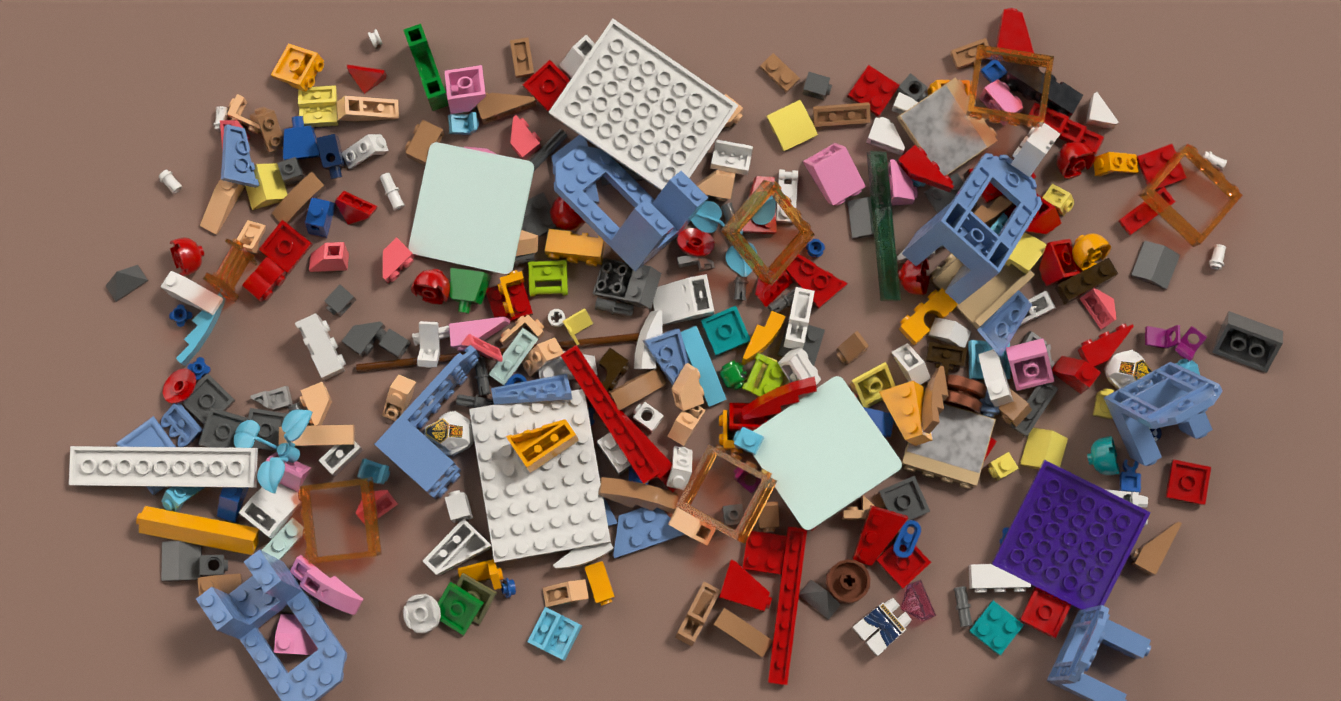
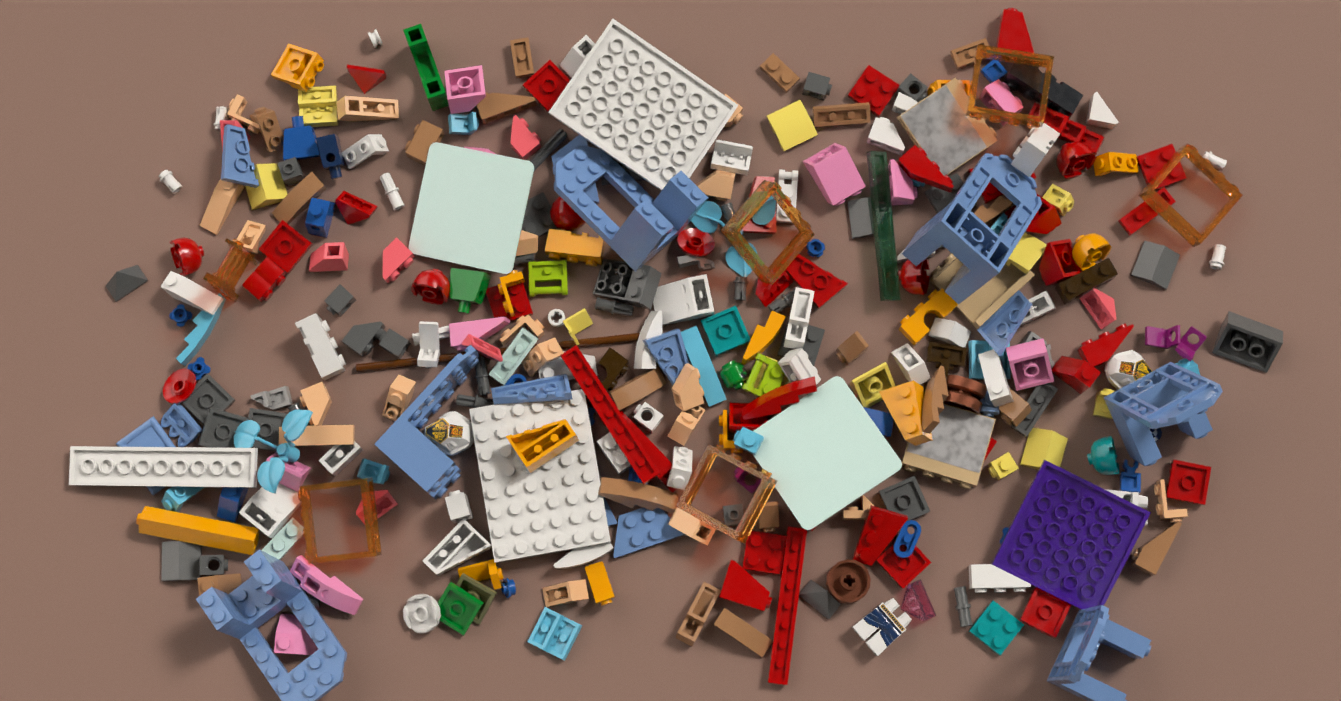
none -> light nougat bracket [1154,479,1188,523]

